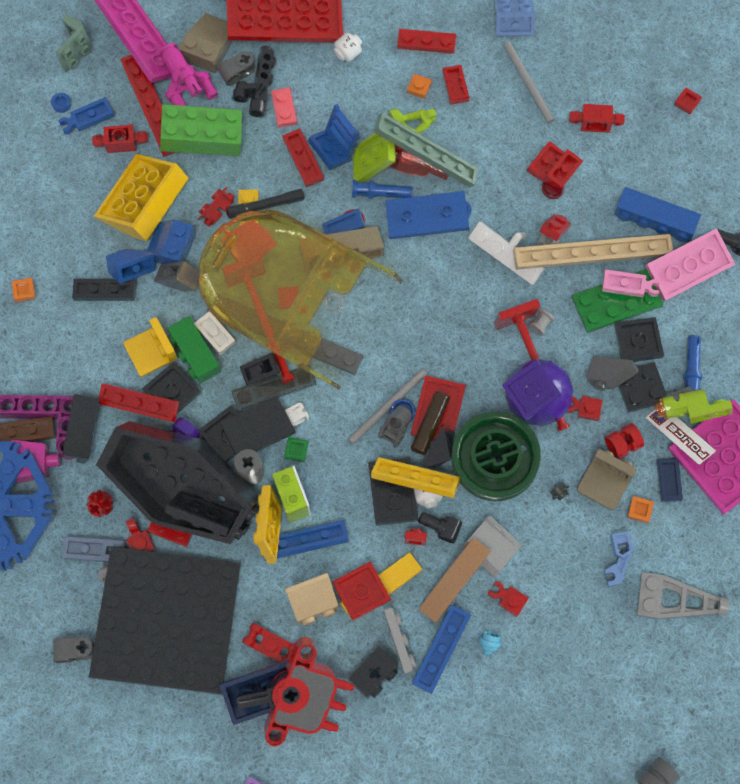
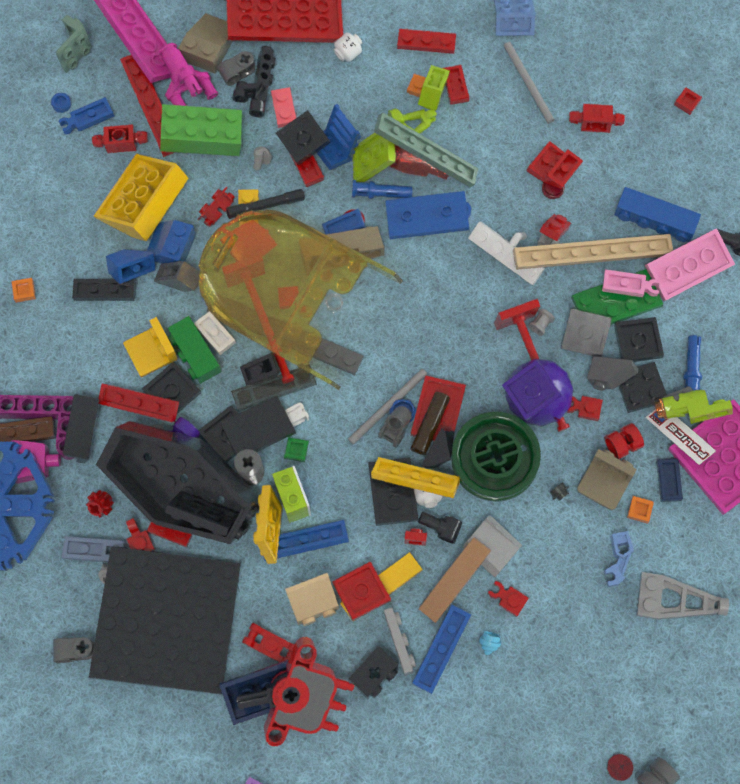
none -> light grey plate [253,146,272,170]
none -> black plate [276,110,331,165]
none -> lime arch [418,65,450,110]
none -> plate [561,308,612,357]
none -> dark red piece [607,754,633,781]

